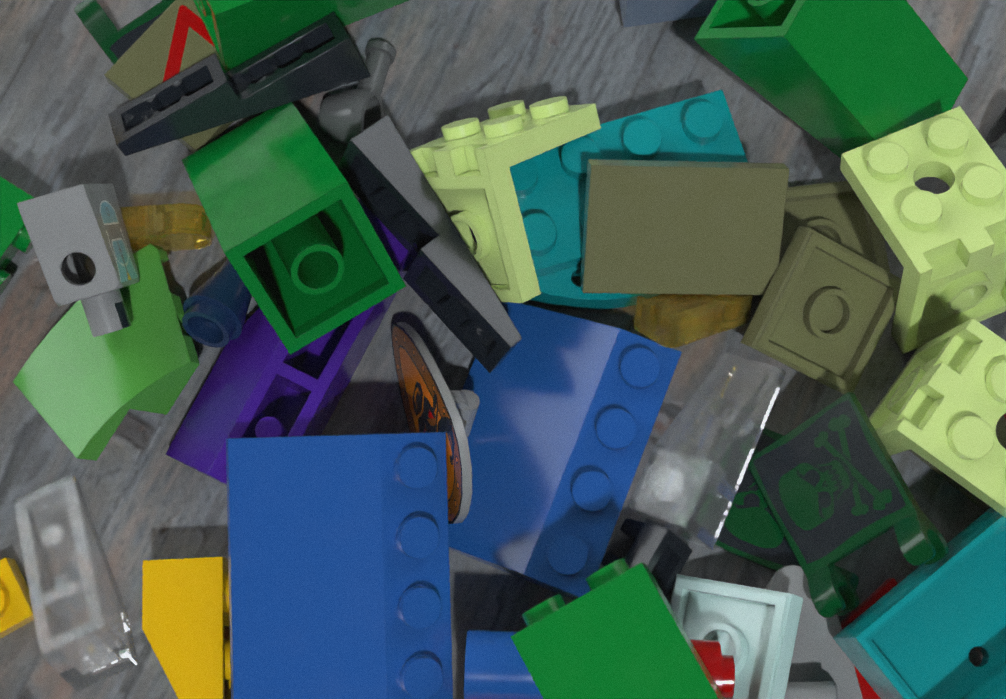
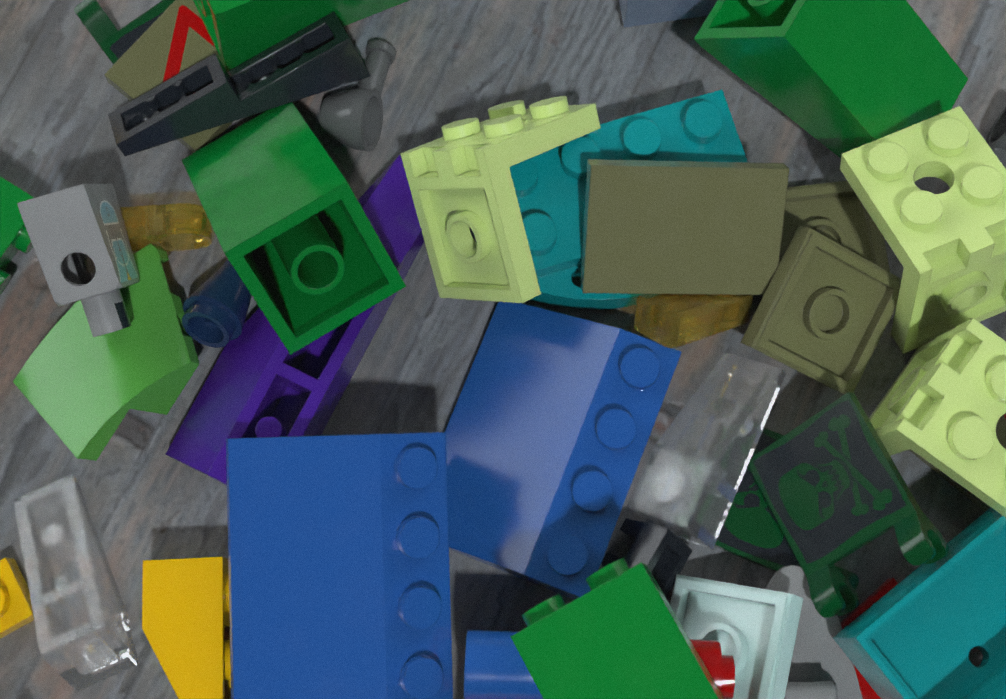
black slope [338,115,522,373] -> none
shield [391,322,480,524] -> none

